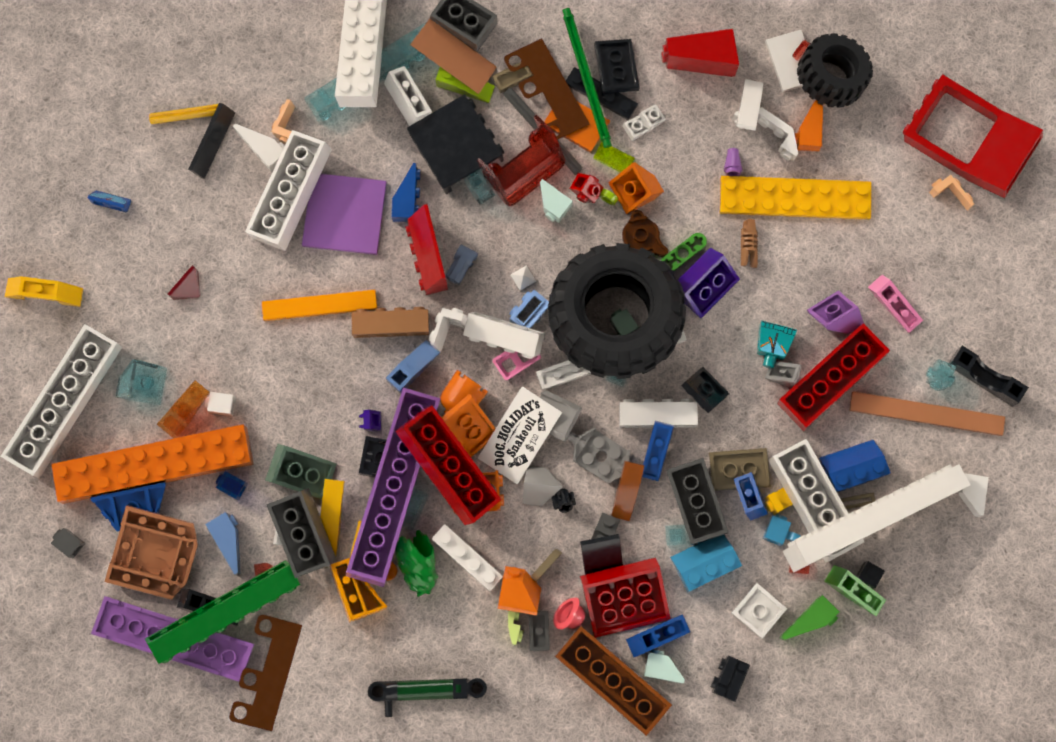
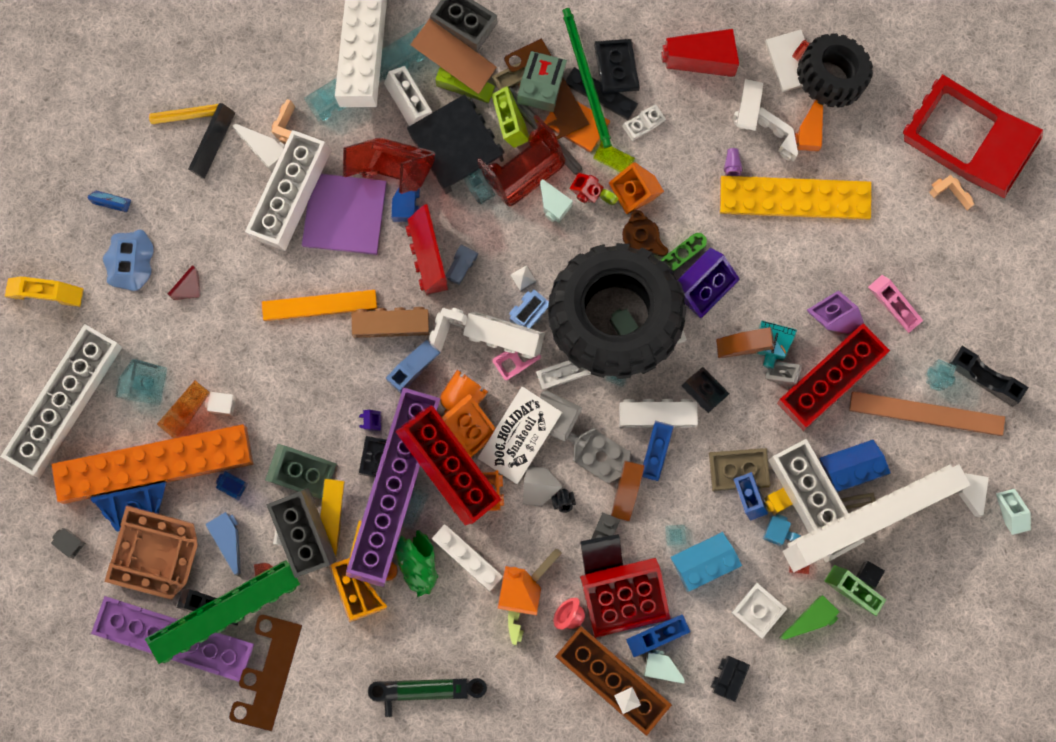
dark grey plate [529,611,550,651] -> none
dark grey brick [666,458,729,545] -> none
medium nougat hinge [741,219,758,268] -> none
none -> medium blue piece [103,229,153,291]
none -> clear red windscreen [343,138,435,194]
none -> lime slope [491,86,530,148]
none -> sand green slope [517,51,567,112]
none -> white slope [614,687,641,714]
none -> dark orange slope [716,327,775,358]
none -> light aqua slope [996,489,1031,535]

